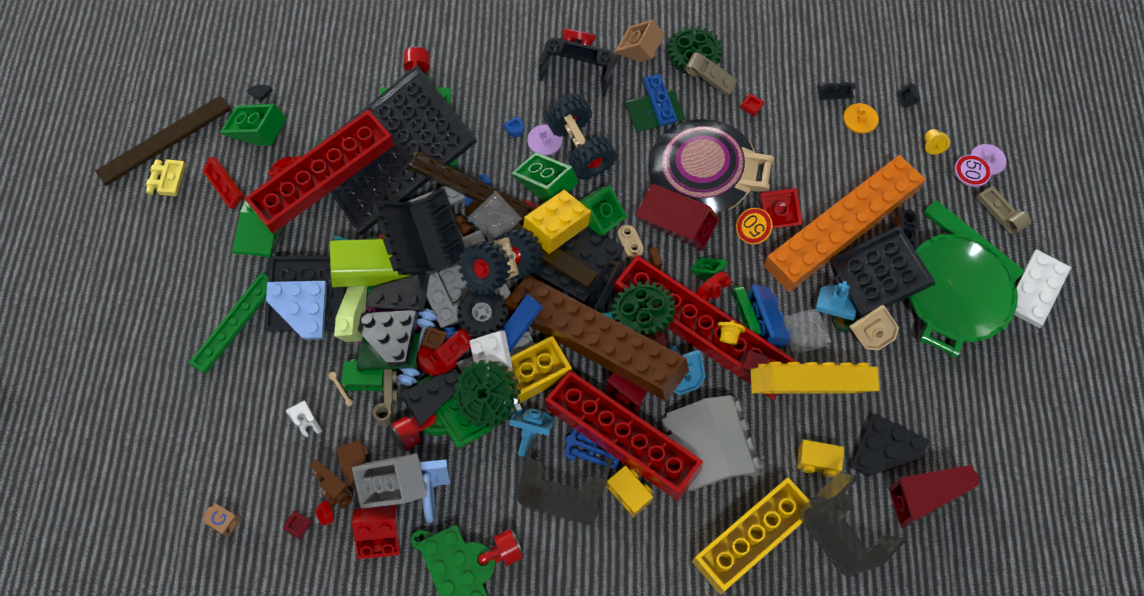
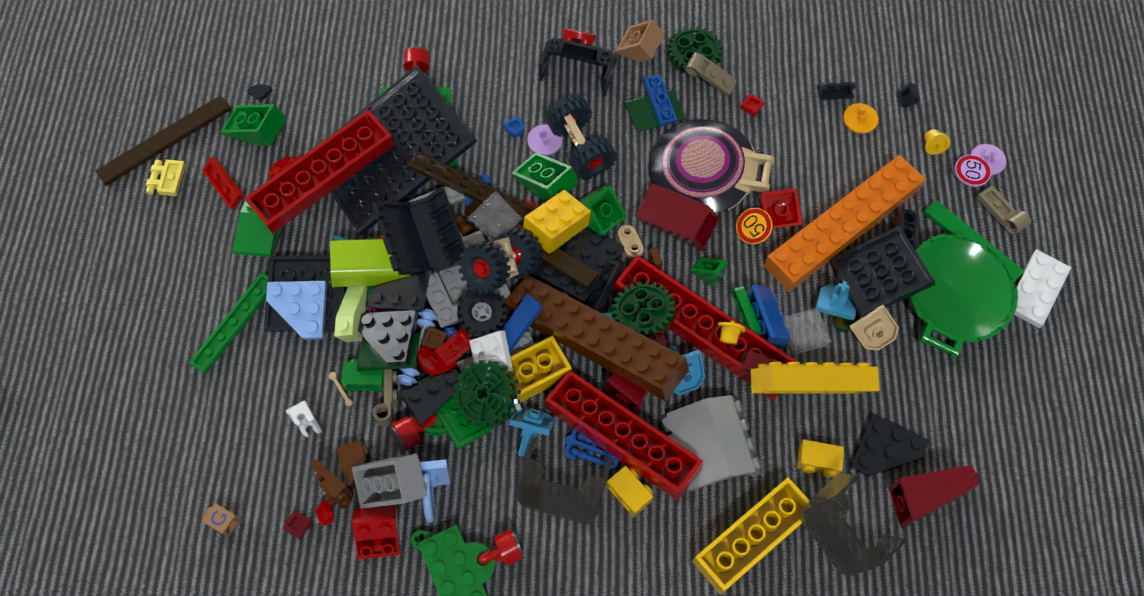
red tile [696,271,733,301] -> none

